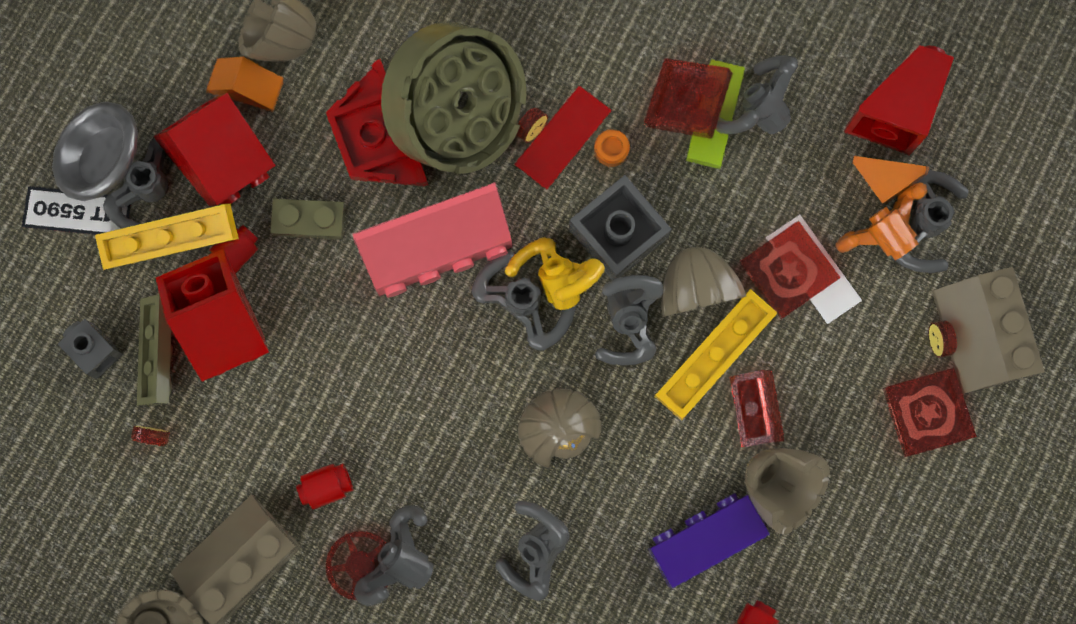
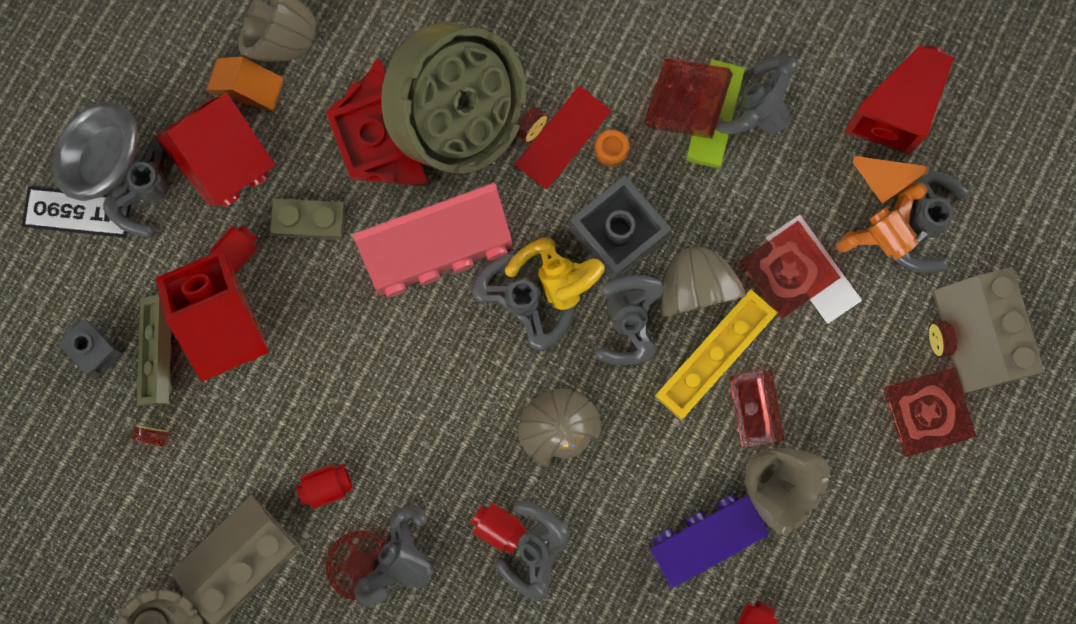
yellow plate [95,204,239,270] -> none
none -> red brick [470,502,527,554]

